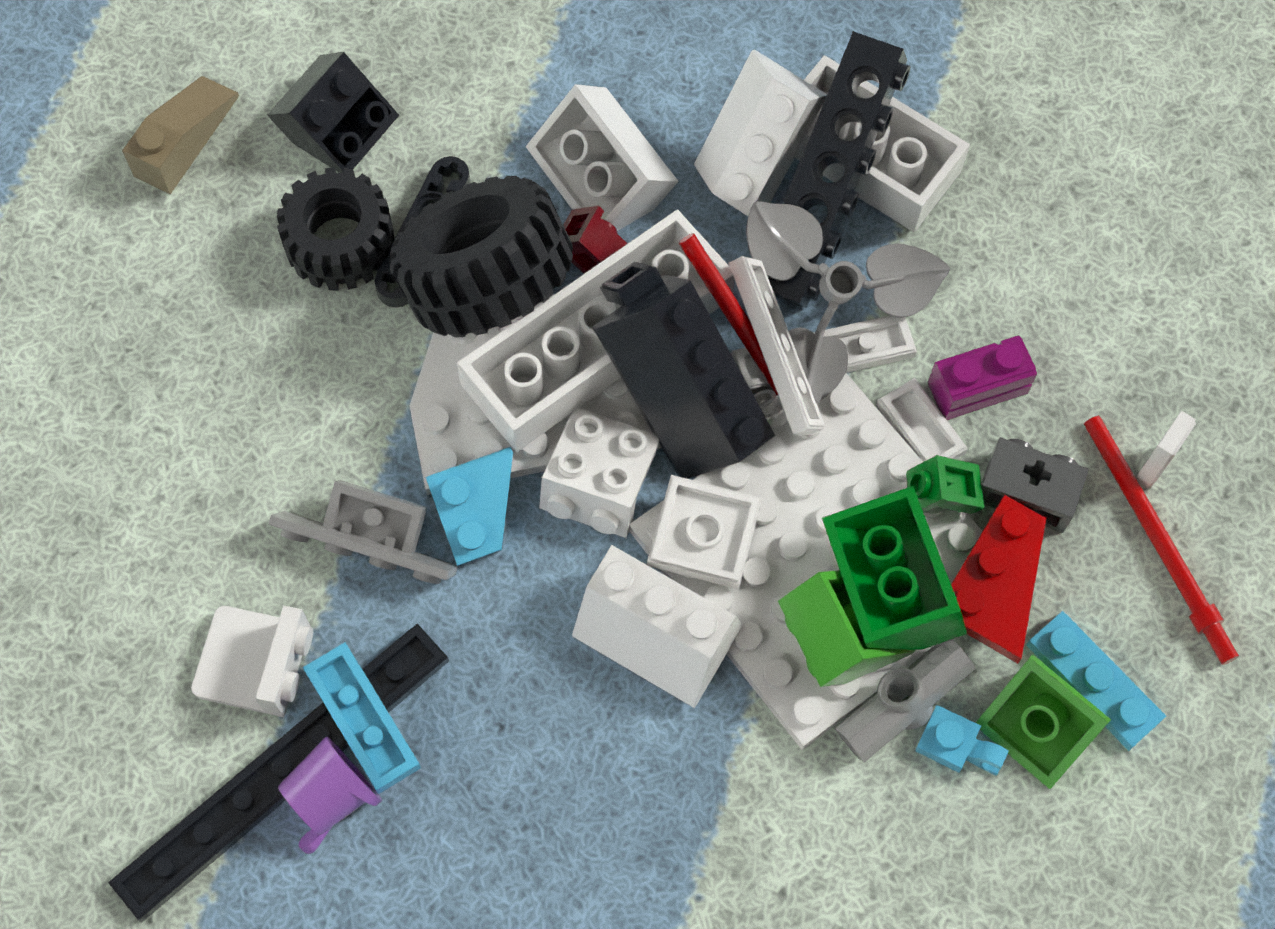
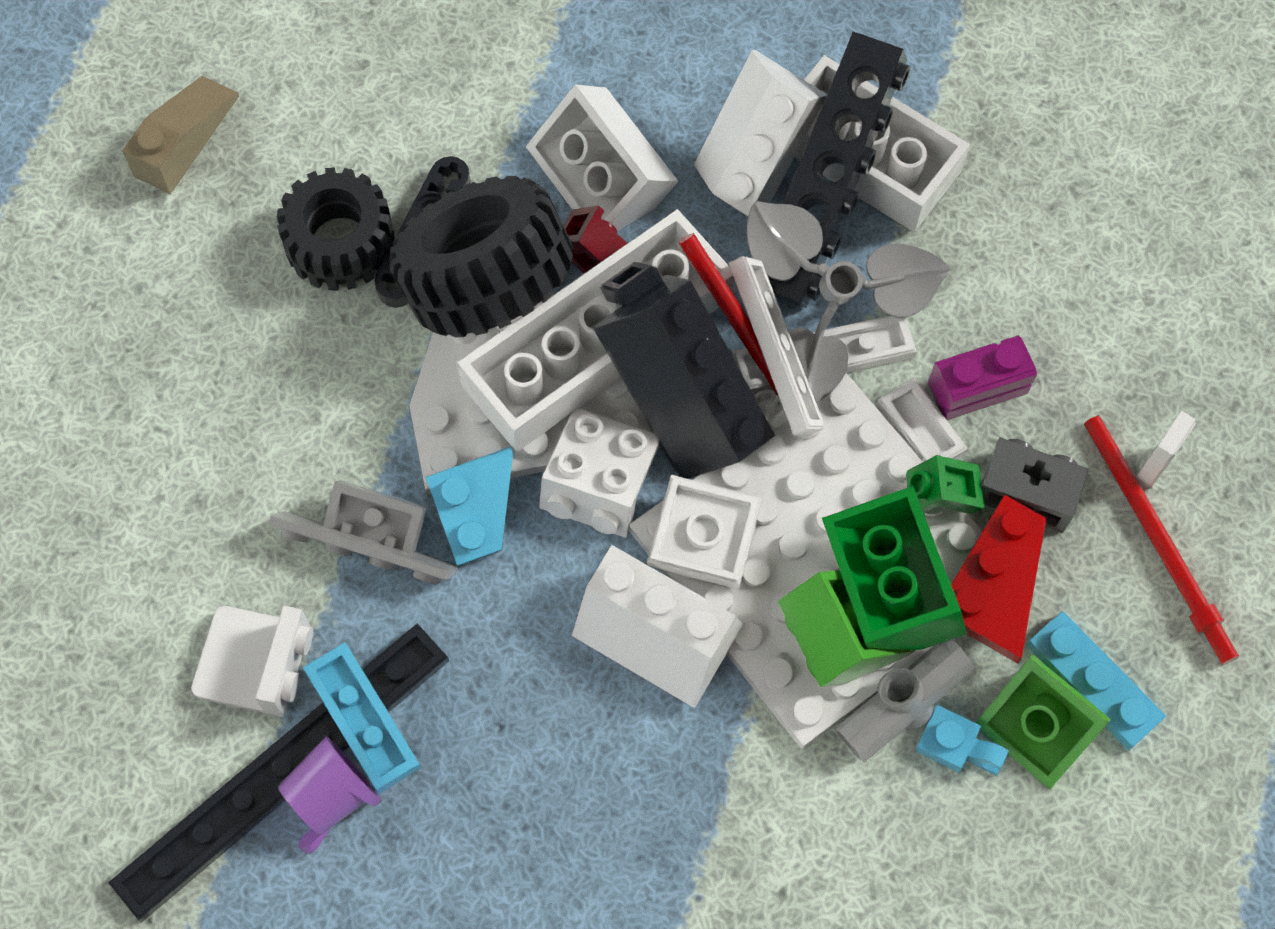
black slope [267,52,399,173] -> none

